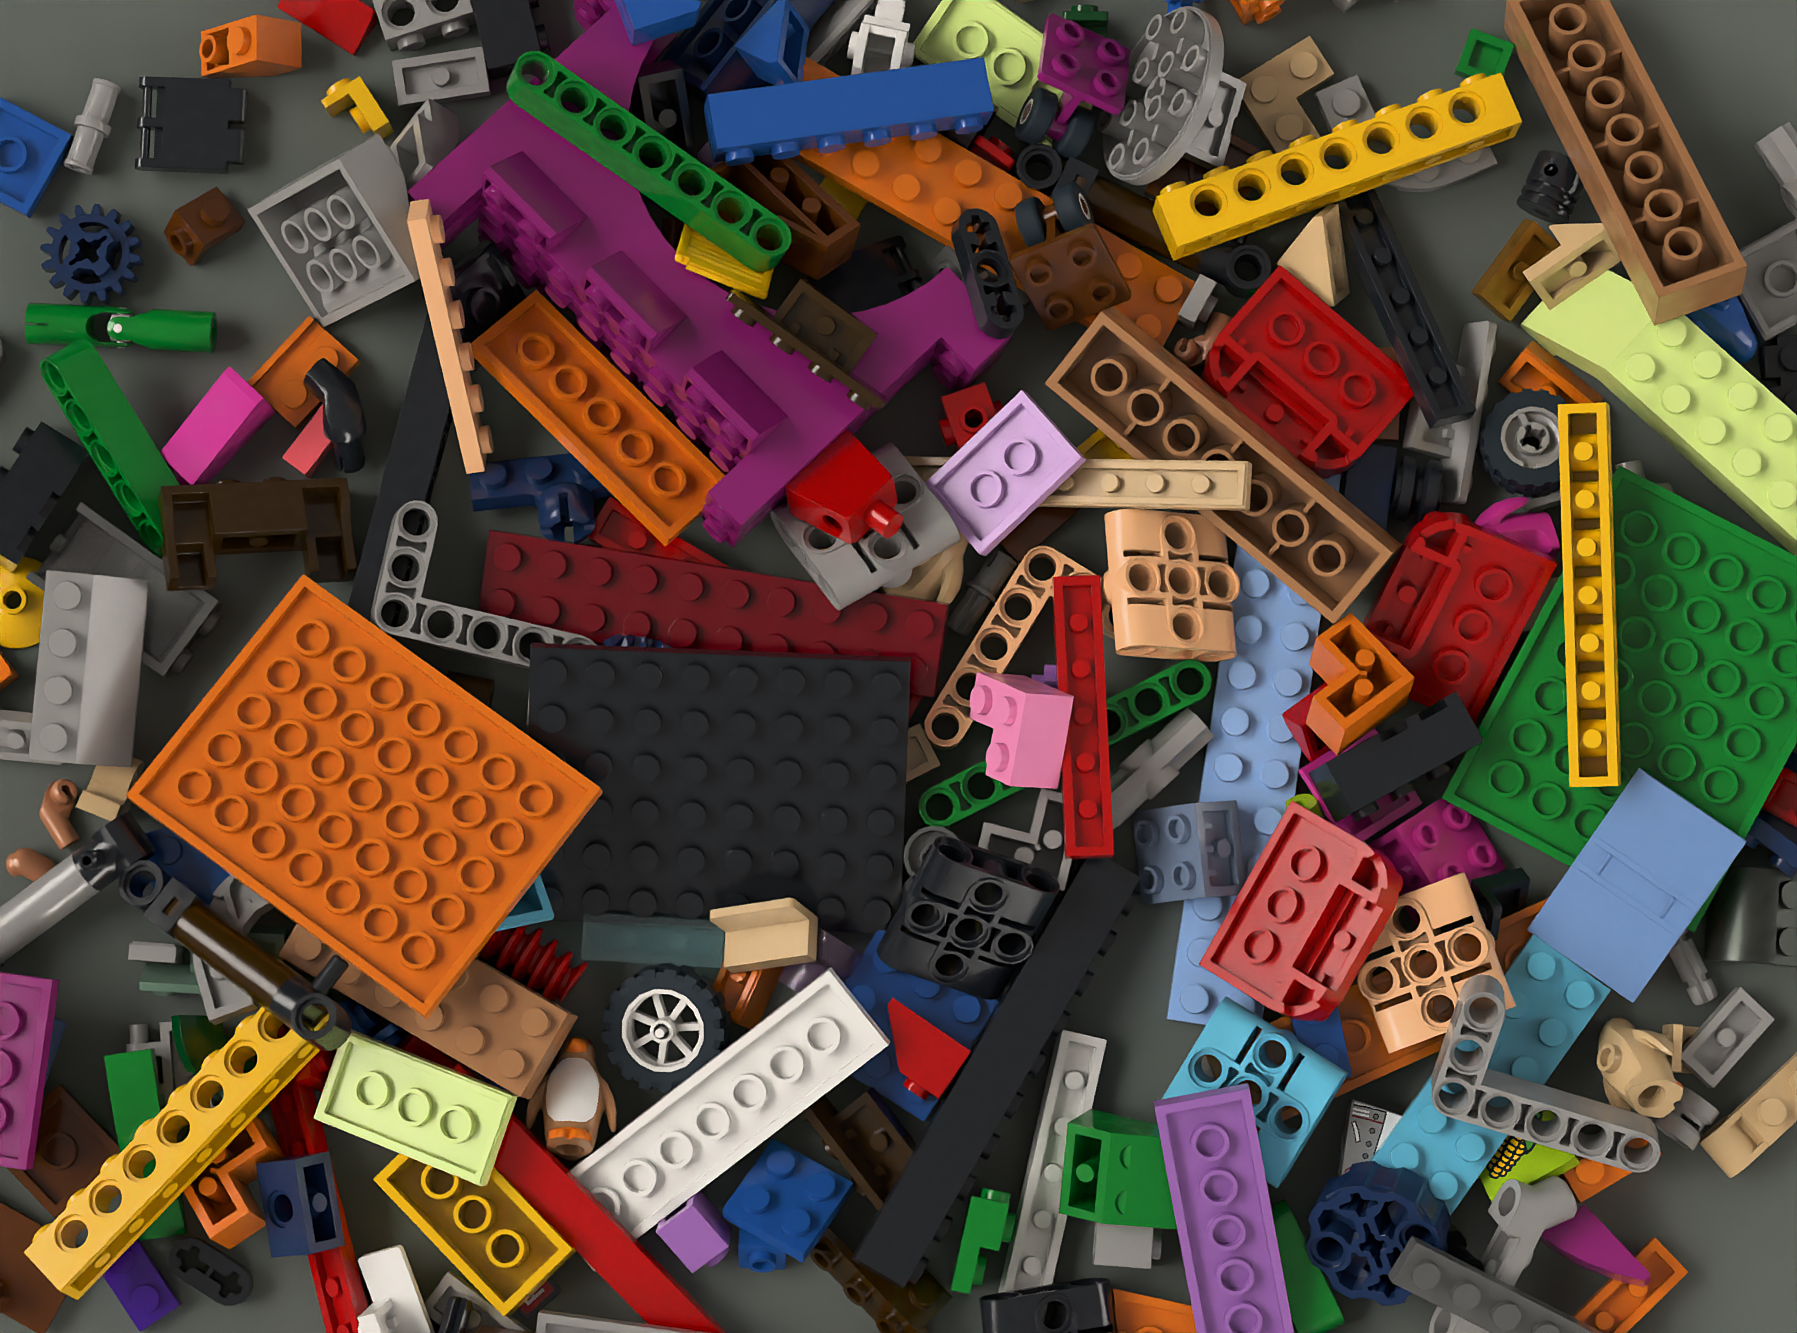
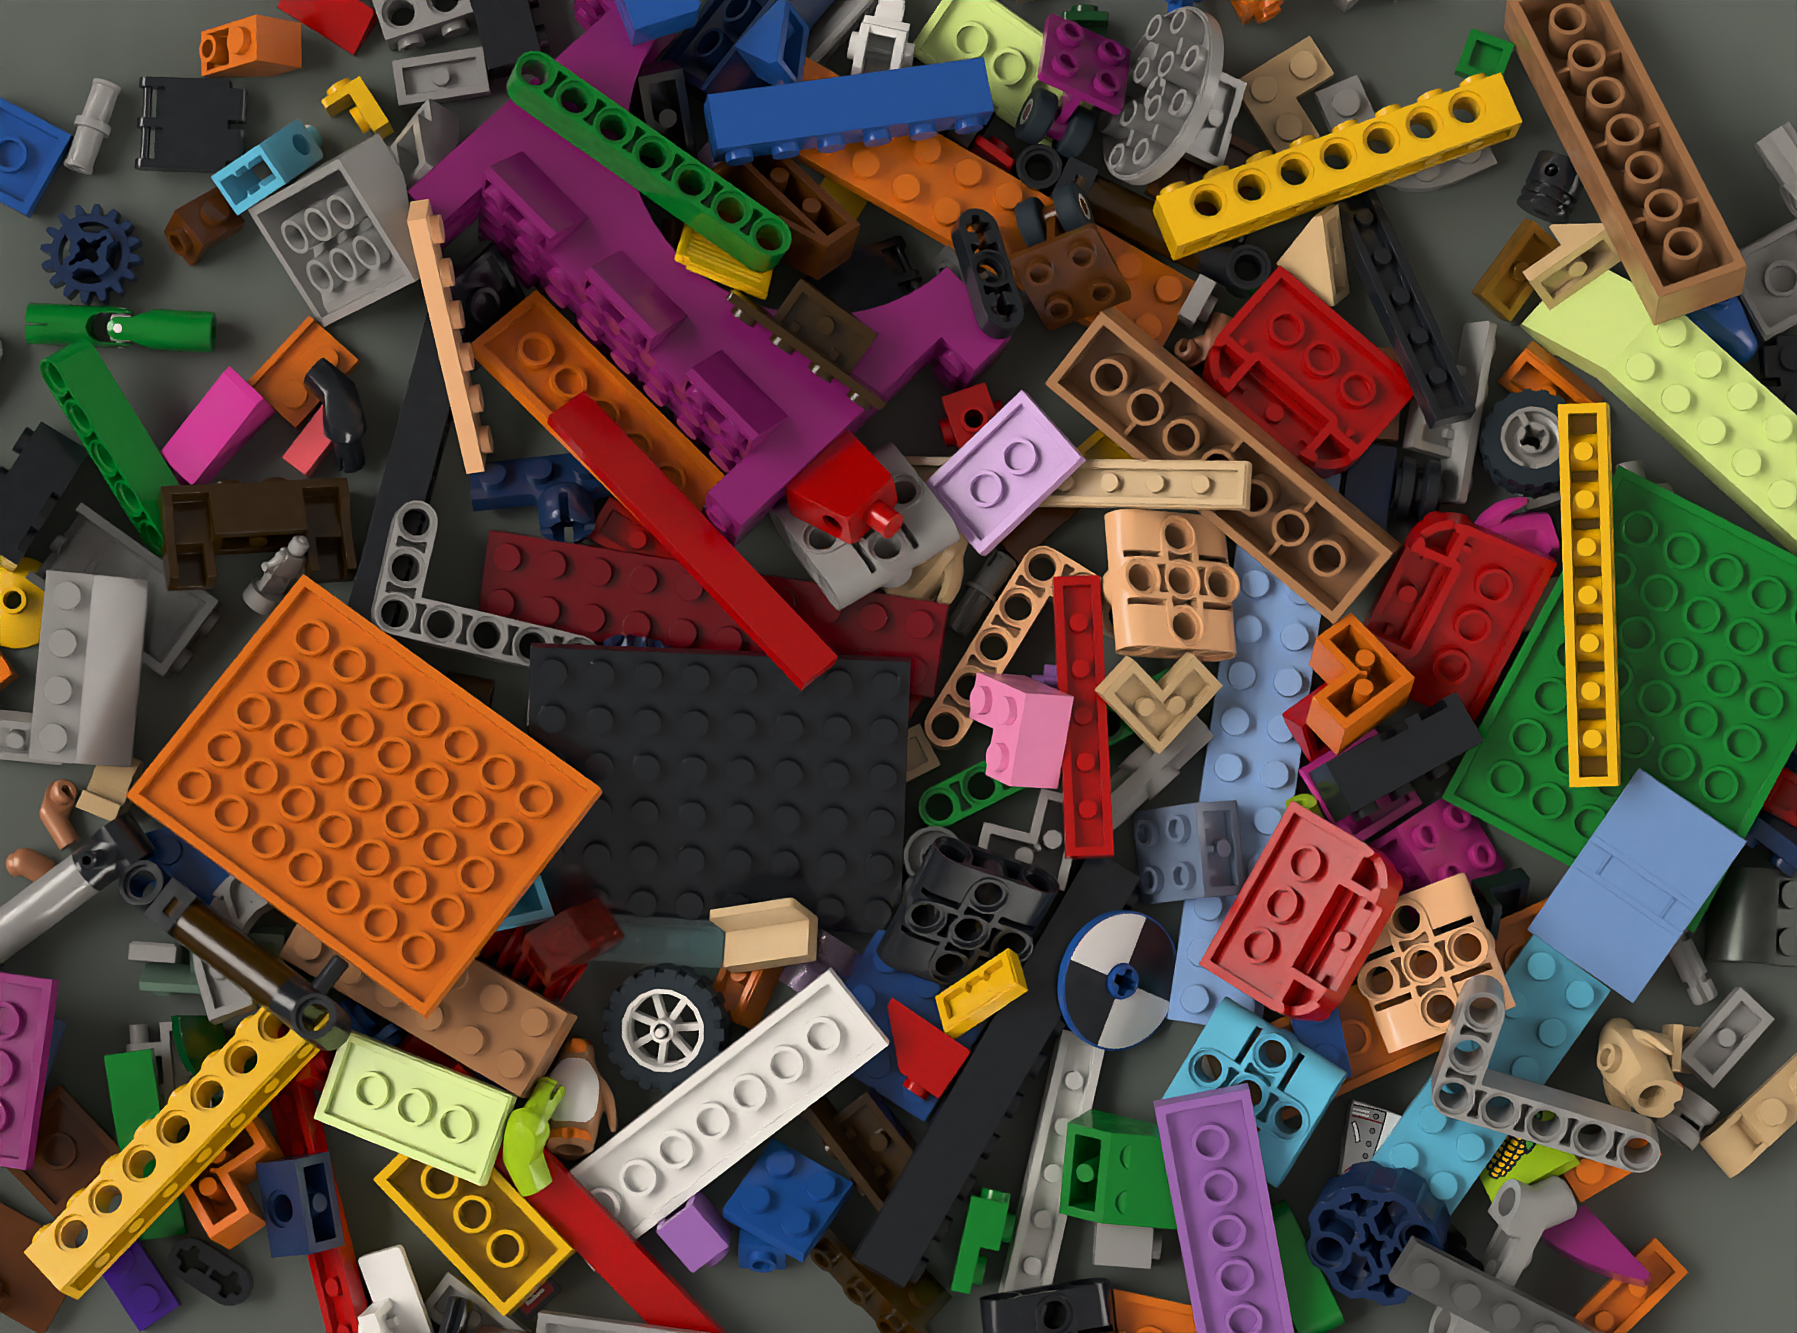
none -> medium azure torso [211,119,323,215]
none -> light grey piece [242,535,309,616]
none -> lime arm [503,1077,566,1197]
none -> clear red slope [520,898,625,988]
none -> red tile [547,390,838,690]
none -> yellow plate [935,948,1028,1040]
none -> piece [1057,910,1177,1051]
none -> tan plate [1095,651,1223,755]

